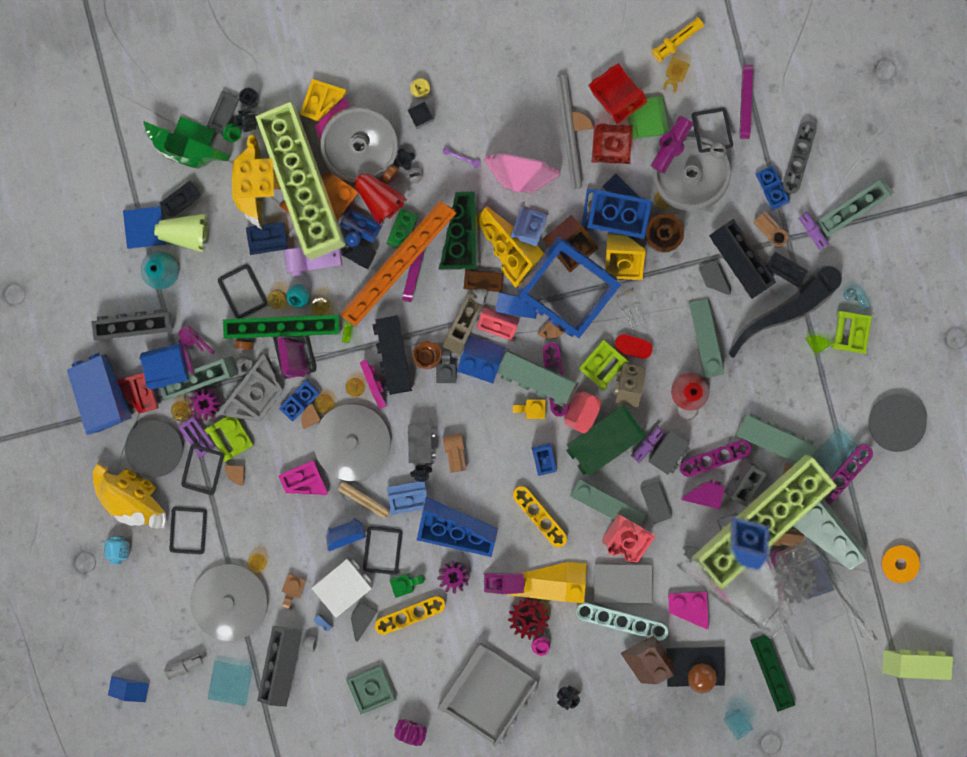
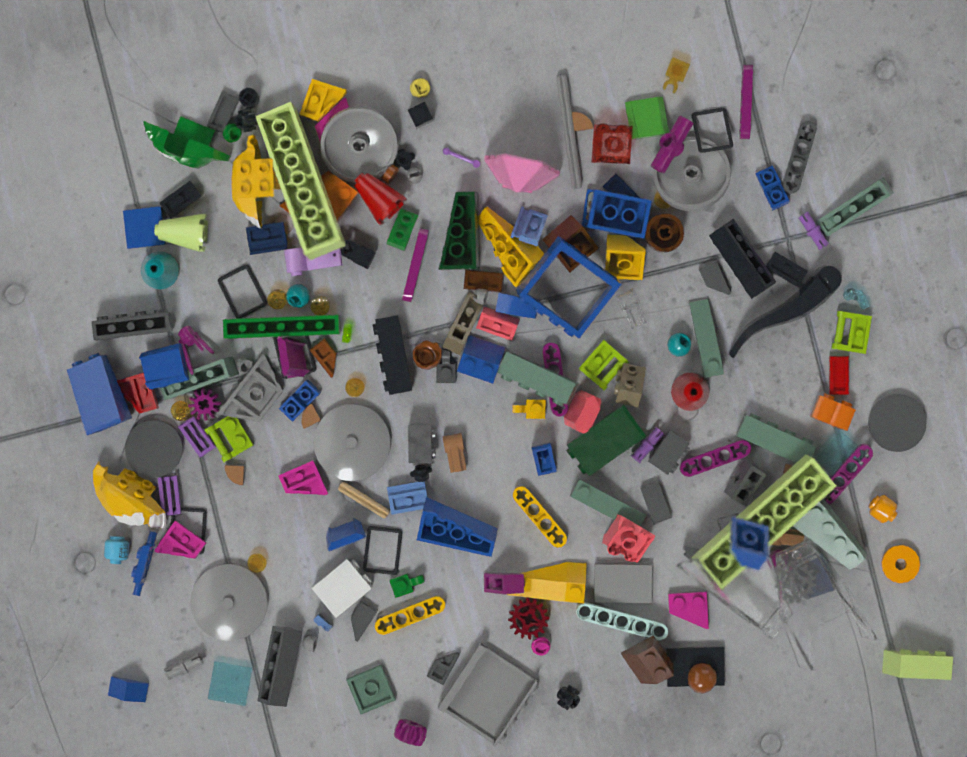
black piece [181,444,224,495] -> none
dark orange tile [235,339,254,350] -> none
medium nougat plate [281,574,307,609] -> none
clear yellow tile [314,394,334,413] -> none
blue plate [339,208,383,247] -> none
orange plate [340,200,456,326] -> none
dark pink wing [359,360,387,409] -> none
magenta gear [437,561,470,594] -> none
medium nougat tile [537,321,564,339] -> none
red panel [588,63,648,124] -> none
red tile [615,334,653,359] -> none
yellow pin [650,17,705,64] -> none
magenta slope [681,479,725,509] -> none
light grey hinge [710,142,726,158] -> none
clear light blue brick [723,708,754,740] -> none
dark green tile [750,633,795,712] -> none
medium nougat piece [753,211,788,247] -> none
clear neon green tile [805,336,832,355] -> none
none -> blue plate [131,531,158,596]
none -> dark pink wing [154,520,207,559]
none -> medium lavender tile [158,476,181,516]
none -> dark orange tile [310,338,336,378]
none -> dark grey tile [427,652,460,685]
none -> teal piece [667,333,691,357]
none -> orange brick [810,393,856,431]
none -> red tile [829,356,849,395]
none -> light orange head [868,495,898,523]

